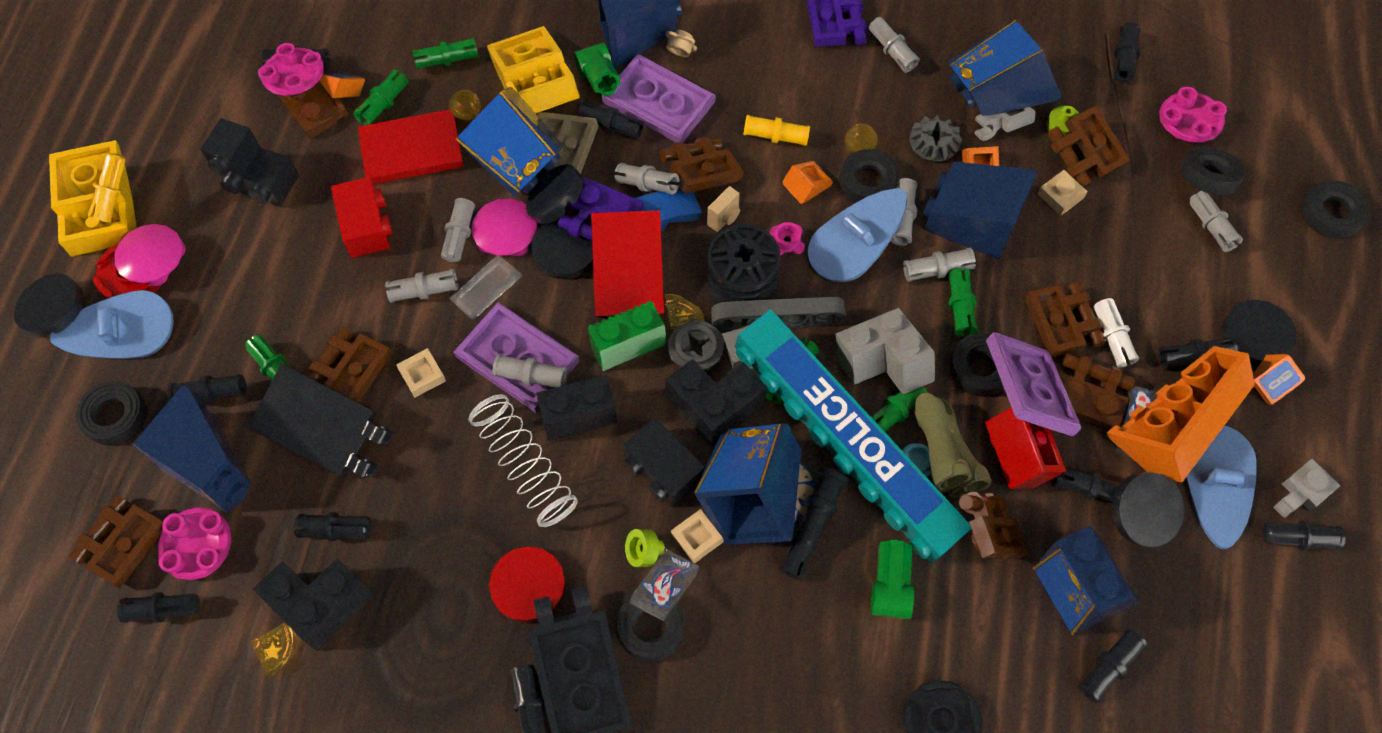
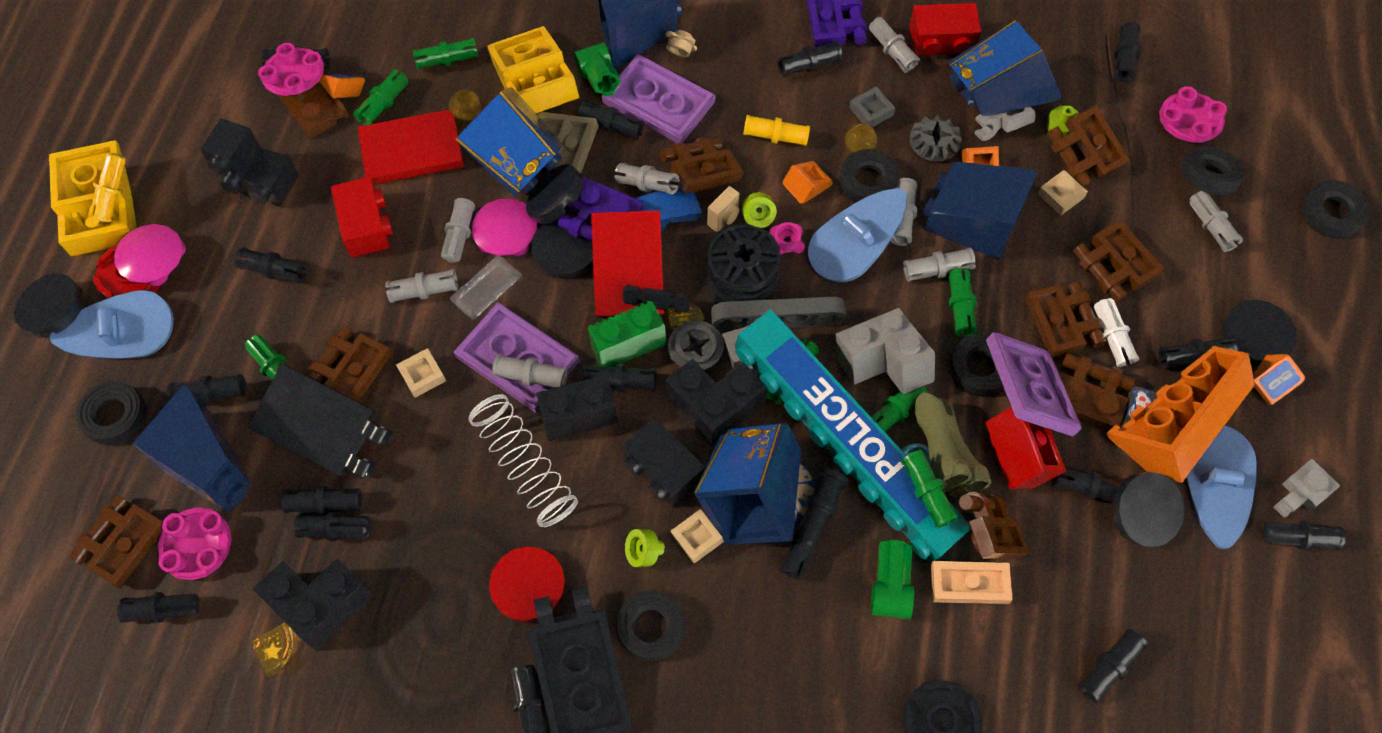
tile [630,549,699,621] -> none
dark blue slope [1033,526,1139,636] -> none
none -> black pin [235,247,307,284]
none -> black pin [282,486,362,515]
none -> black pin [583,364,657,392]
none -> black axle [622,285,691,313]
none -> lime tile [742,192,777,228]
none -> black pin [777,41,842,77]
none -> dark grey plate [849,86,895,130]
none -> green pin [900,450,959,529]
none -> red brick [909,3,981,56]
none -> light nougat plate [931,561,1012,604]
none -> reddish brown plate [1073,219,1165,302]

